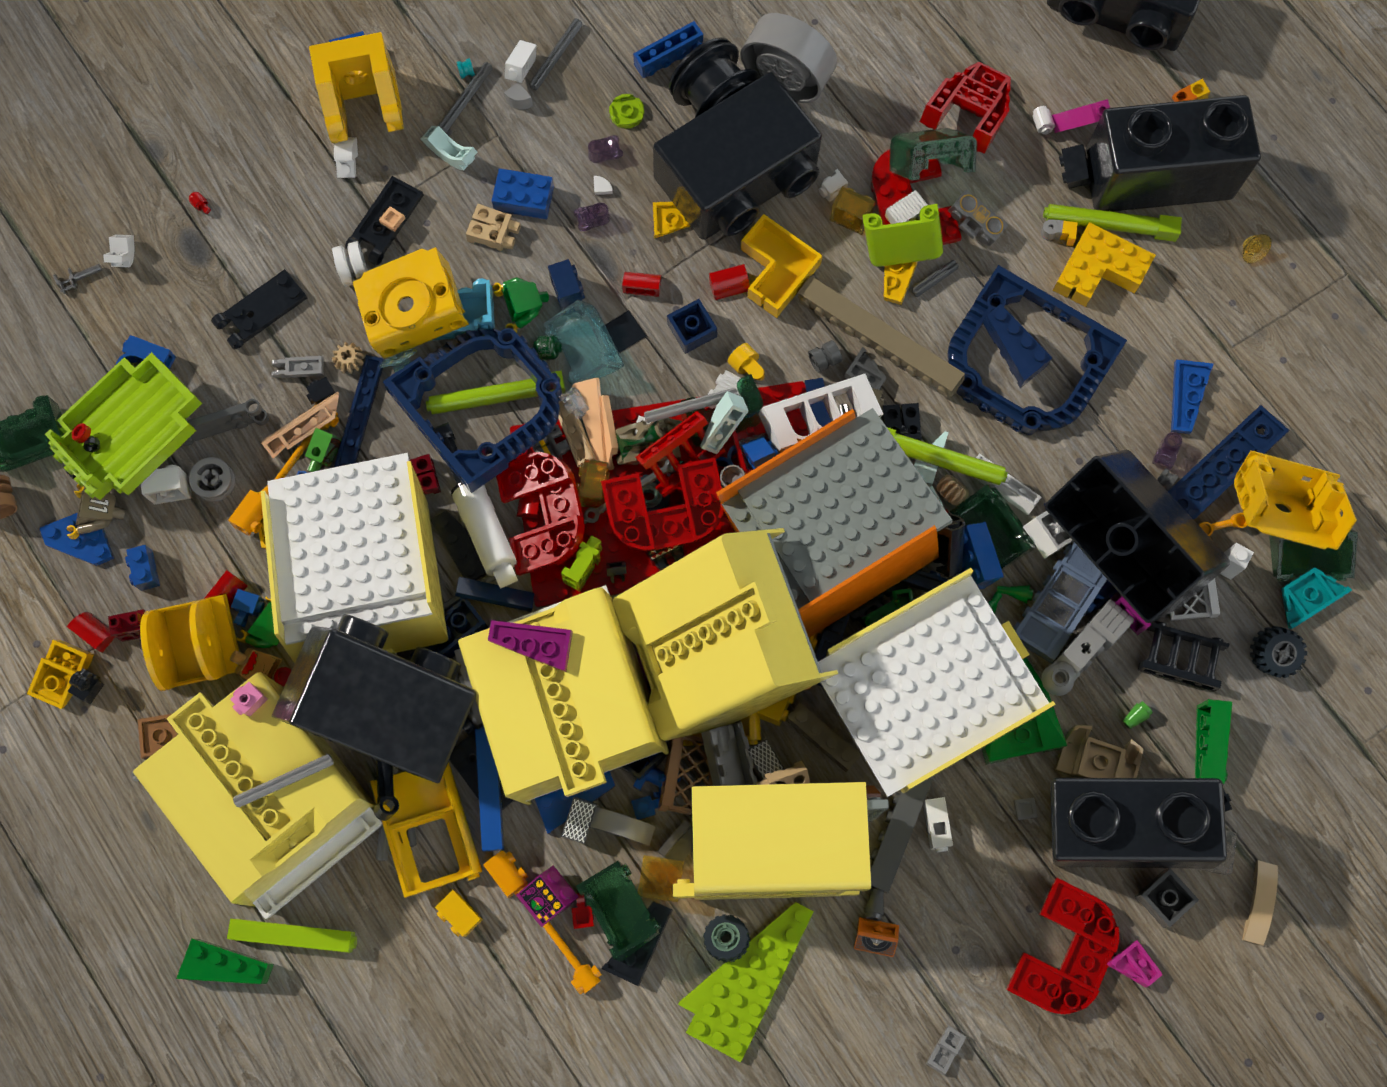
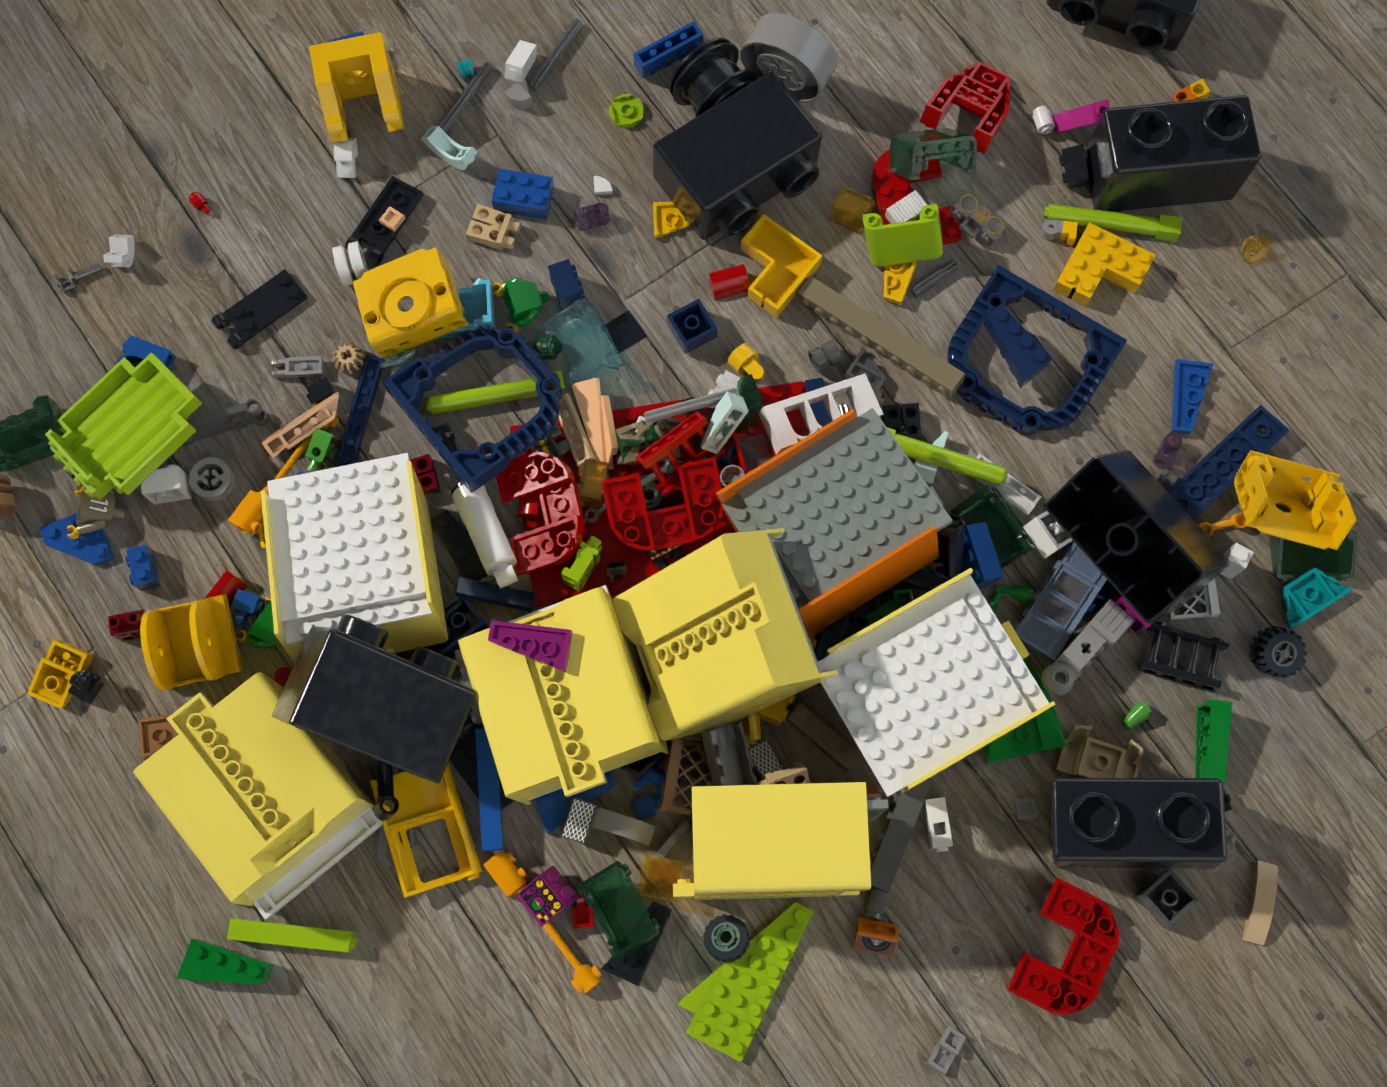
red brick [66,612,115,653] -> none
red tile [72,423,91,443] -> none
black hinge [83,435,100,452] -> none
medium nougat torso [230,648,283,681] -> none
bright pink brick [230,682,268,717] -> none
light grey axle [233,754,334,808] -> none
yellow piece [435,890,483,937] -> none
clear brick [558,387,589,419] -> none
clear purple piece [588,135,623,163] -> none
red brick [622,271,662,297] -> none
blue brick [742,436,778,470] -> none
white brick [818,169,848,202] -> none
tan gear [937,475,969,506] -> none
dark pink wing [1107,940,1163,987] -> none

